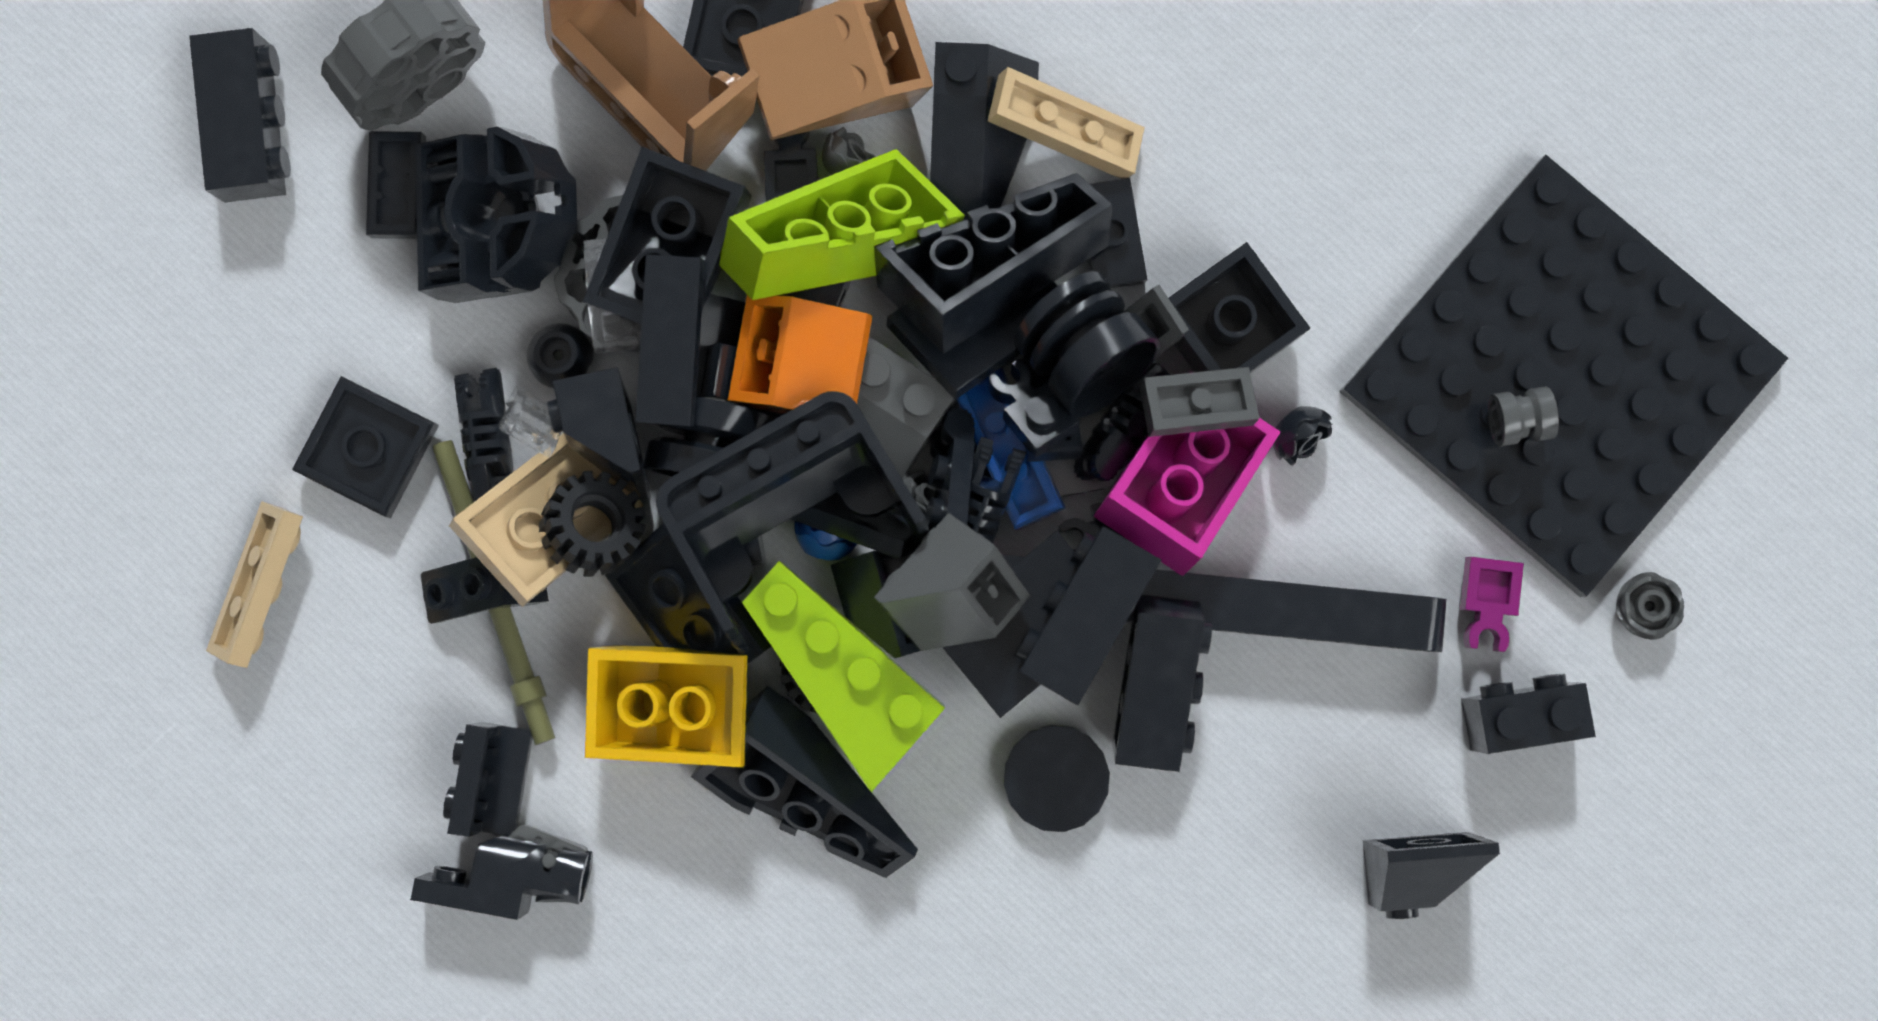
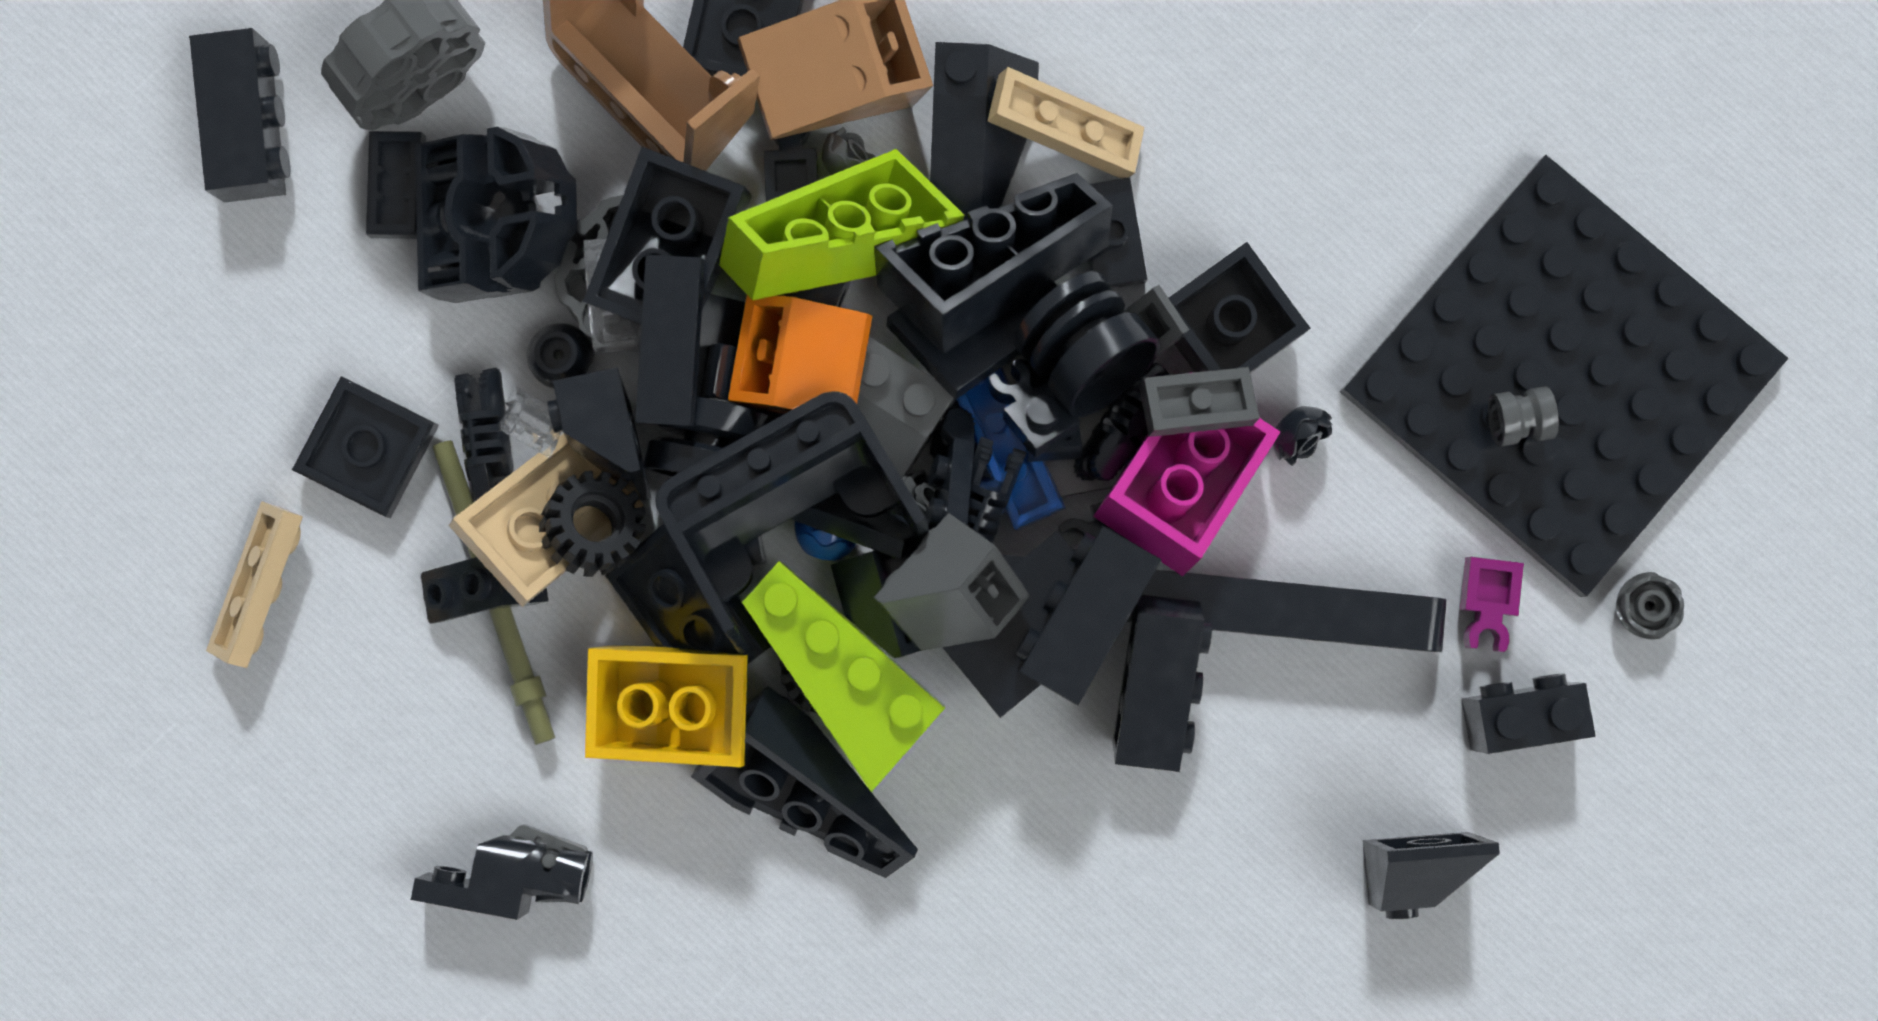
black bracket [443,722,533,837] -> none
black tile [1003,725,1110,832] -> none

